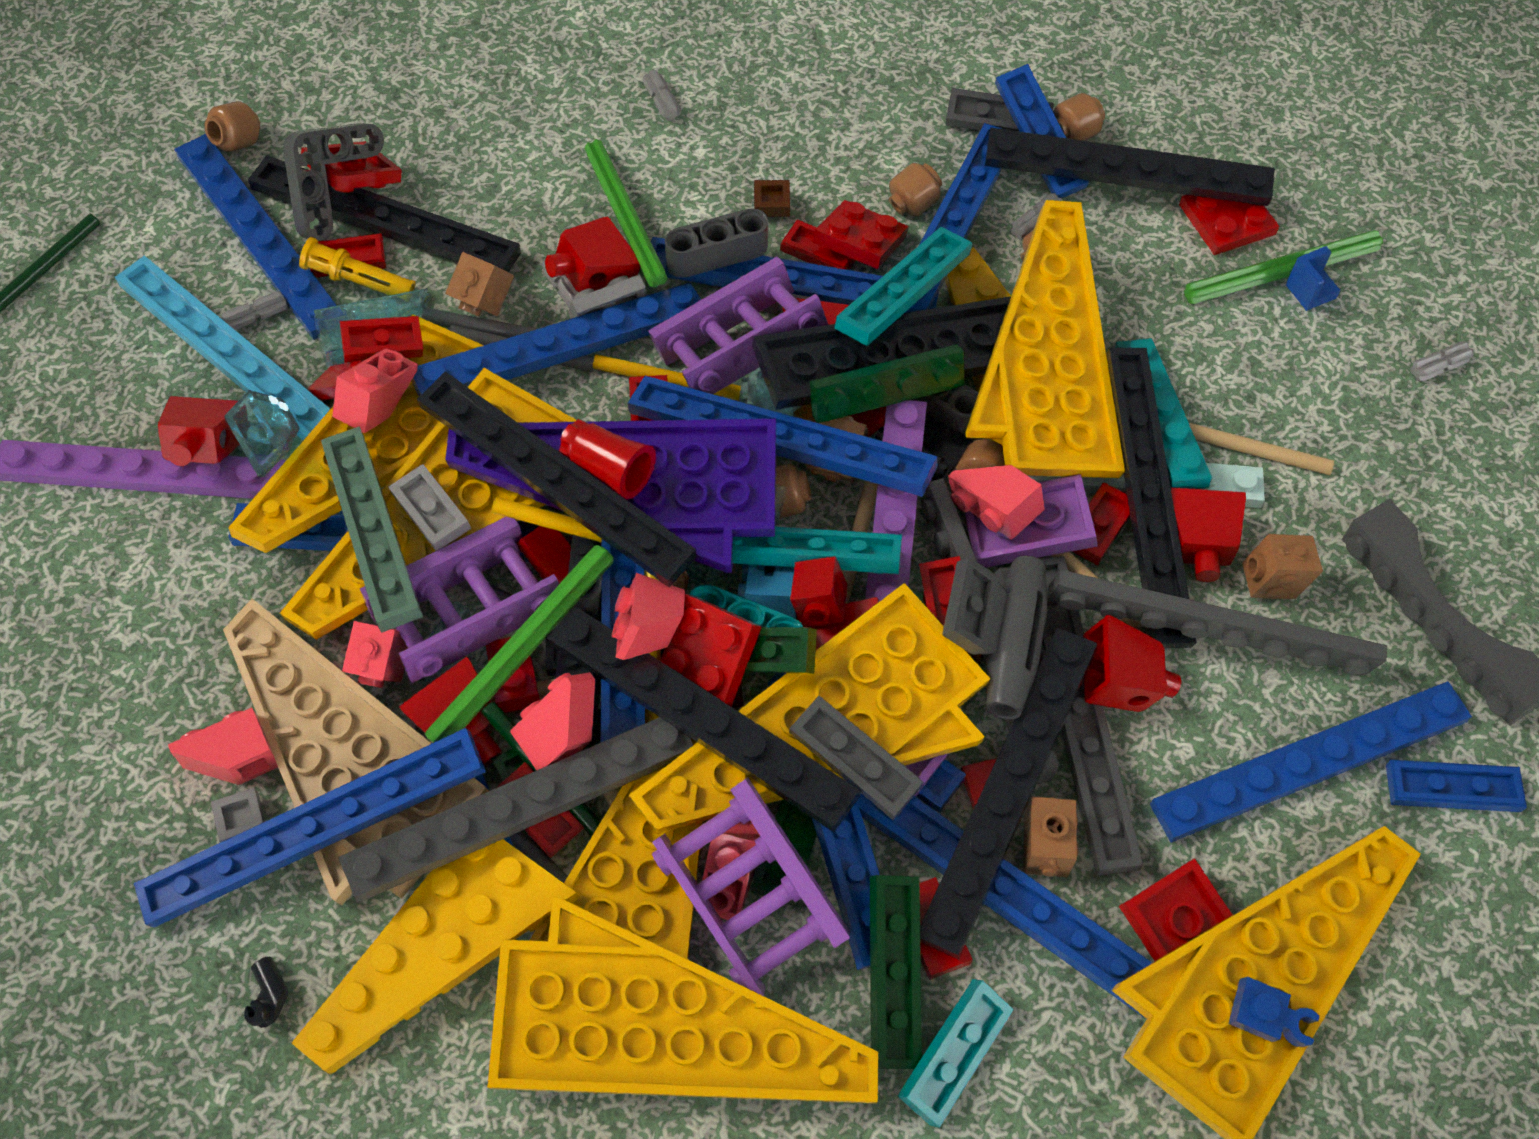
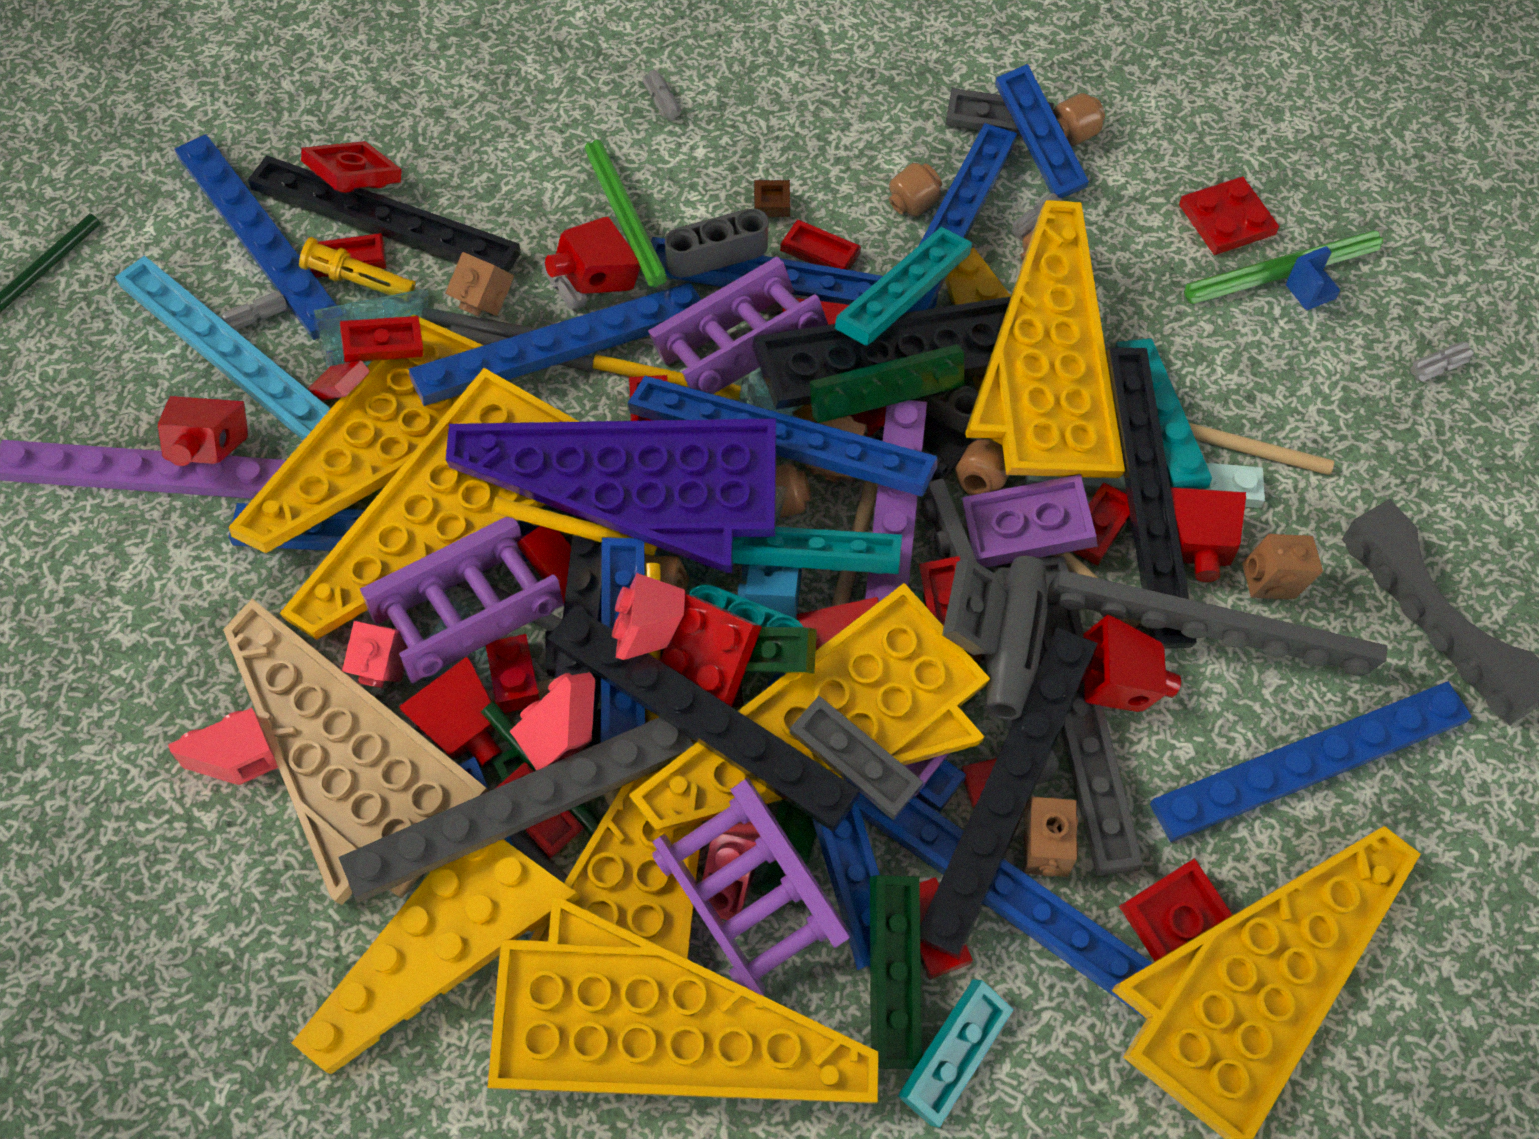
blue plate [133,728,486,928] -> none
medium nougat head [204,101,260,152] -> none
light grey plate [211,788,265,843] -> none
clear light blue slope [224,390,300,477] -> none
black arm [244,956,288,1028] -> none
dark grey beam [283,123,384,241] -> none
sand green plate [321,426,423,633] -> none
coral slope [332,348,418,433] -> none
light grey plate [388,464,471,551] -> none
black plate [417,372,697,588] -> none
bright green axle [425,545,614,743] -> none
red plant [559,419,656,499] -> none
light grey plate [568,274,646,319] -> none
red brick [790,556,848,627] -> none
red plate [812,200,909,269] -> none
coral slope [948,465,1045,540] -> none
black plate [984,127,1275,206] -> none
blue plate [1228,976,1319,1047] -> none
blue tile [1386,760,1527,812] -> none

